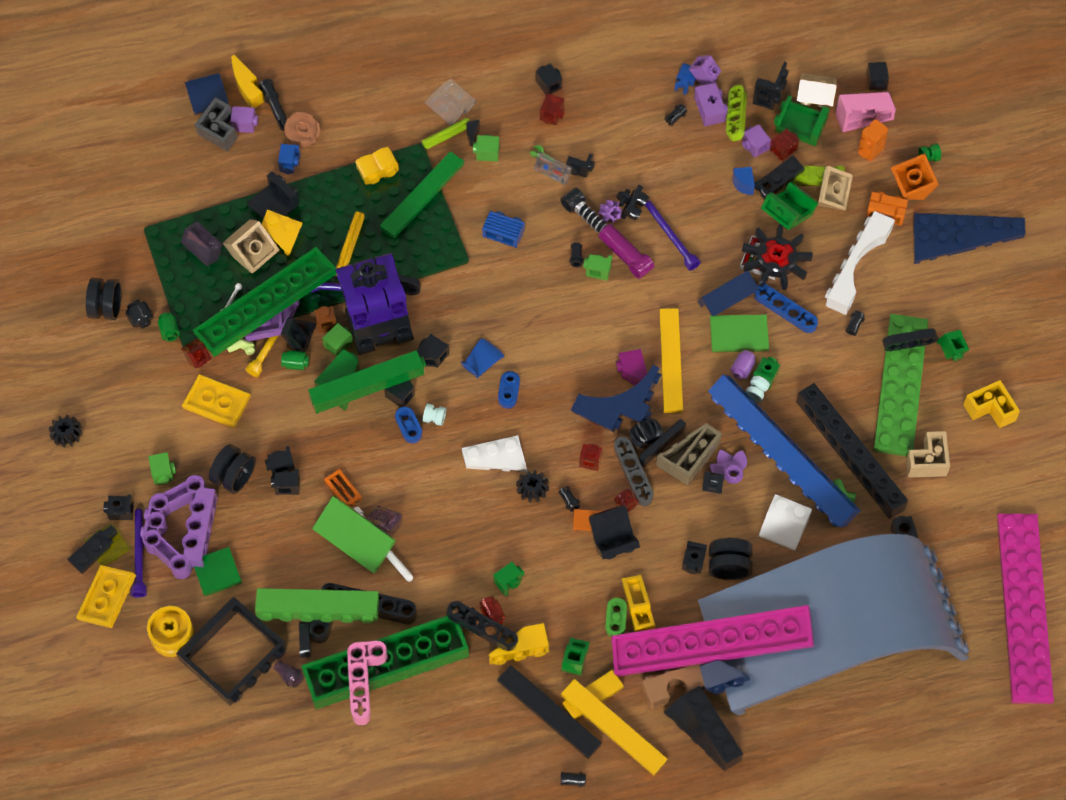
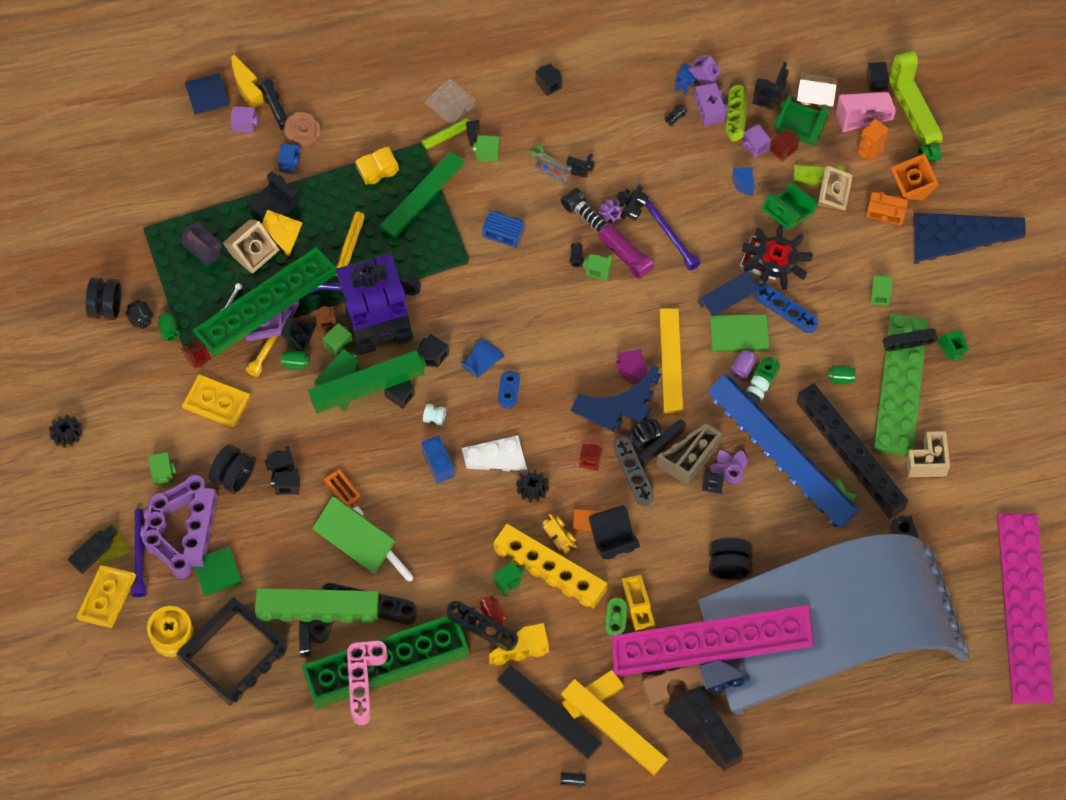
black brick [103,494,134,520] -> none
dark grey brick [195,97,238,152] -> none
yellowish green arm [227,338,255,355] -> none
cone [273,660,303,688] -> none
slope [366,505,402,536] -> none
blue plate [395,407,422,443] -> none
clear red brick [540,93,565,125] -> none
black pin [558,486,580,512] -> none
green brick [561,638,590,676] -> none
clear red wheel [614,489,639,512] -> none
black brick [682,541,707,574] -> none
black plate [754,155,805,200] -> none
white slope [759,494,812,551] -> none
white arch [825,211,895,315] -> none
black pin [845,311,865,336] -> none
yellow brick [963,380,1020,429] -> none
none -> blue brick [421,435,455,484]
none -> yellow brick [494,524,607,609]
none -> yellow hinge [543,514,578,554]
none -> green brick [827,365,856,385]
none -> bright green brick [870,275,893,306]
none -> lime beam [889,50,943,147]

